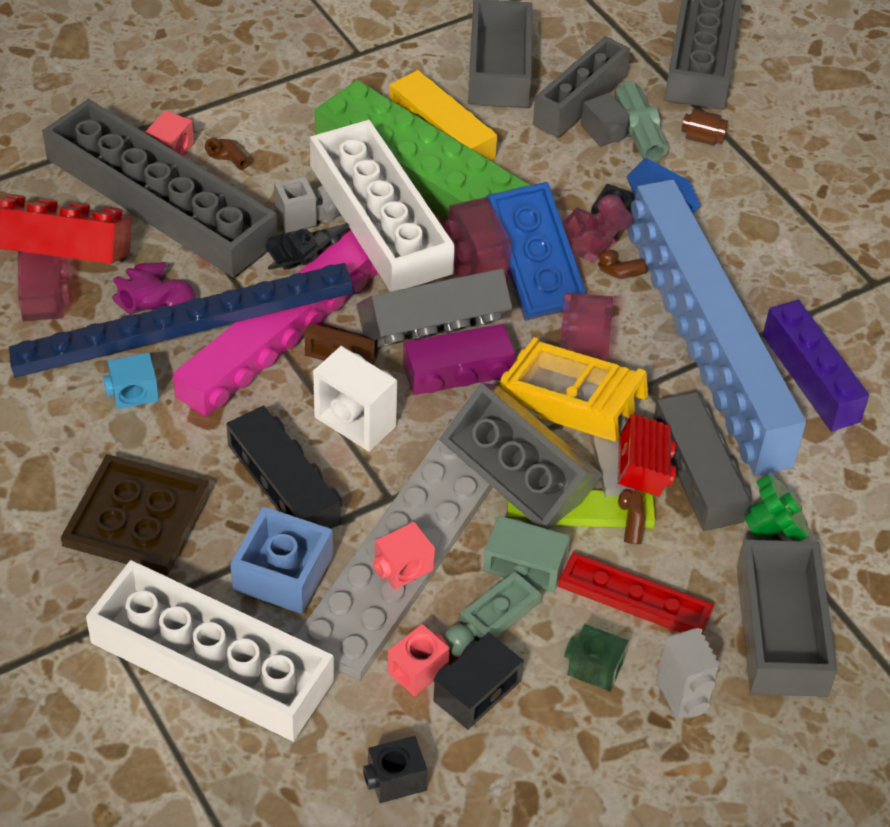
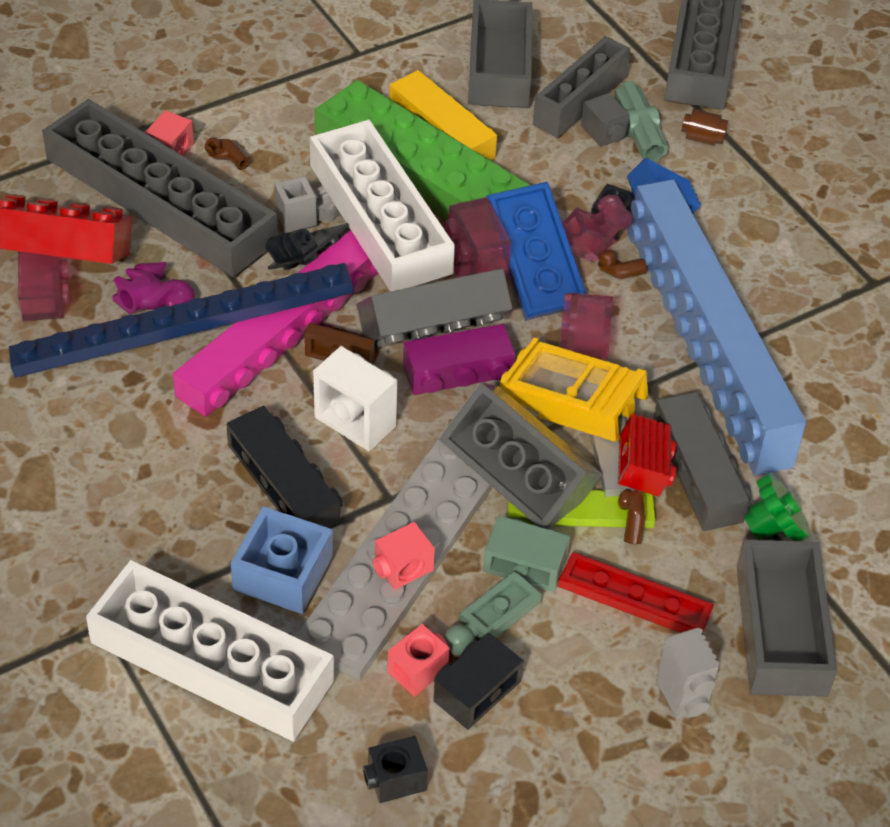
dark brown plate [61,454,210,576] -> none
dark azure brick [103,353,159,409] -> none
clear green brick [564,624,629,692] -> none
dark purple brick [763,299,869,432] -> none

